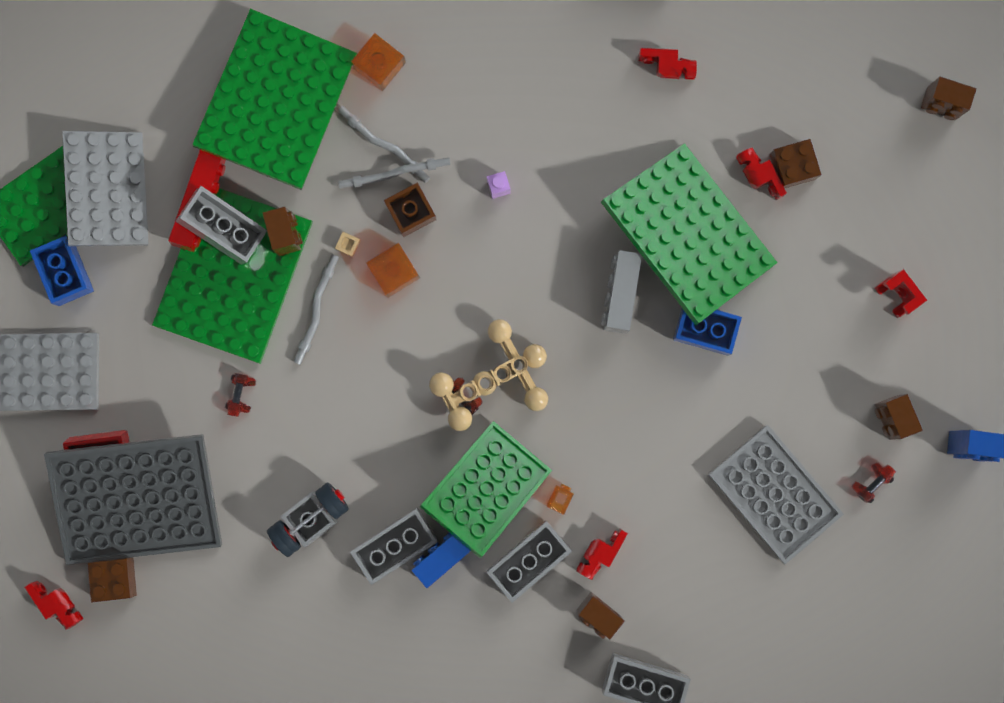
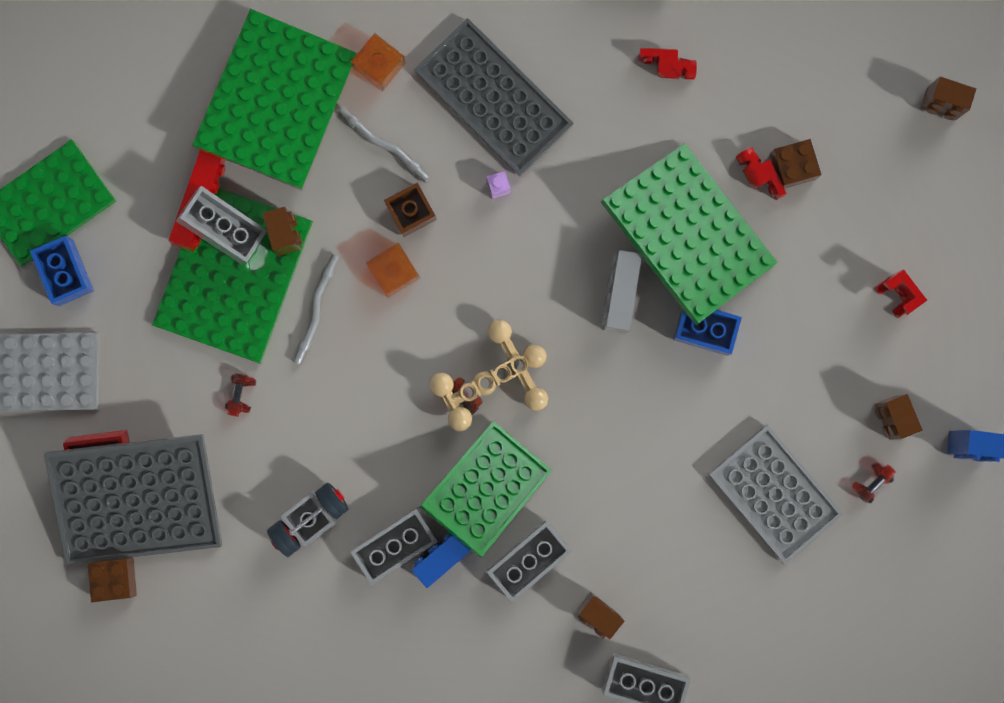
red plate [24,581,83,630] -> none
light grey plate [62,131,149,246] -> none
tan plate [335,232,361,257] -> none
light grey bar [338,158,451,188] -> none
clear orange window [546,483,574,515] -> none
red plate [576,528,628,580] -> none
none -> dark grey plate [414,18,574,177]

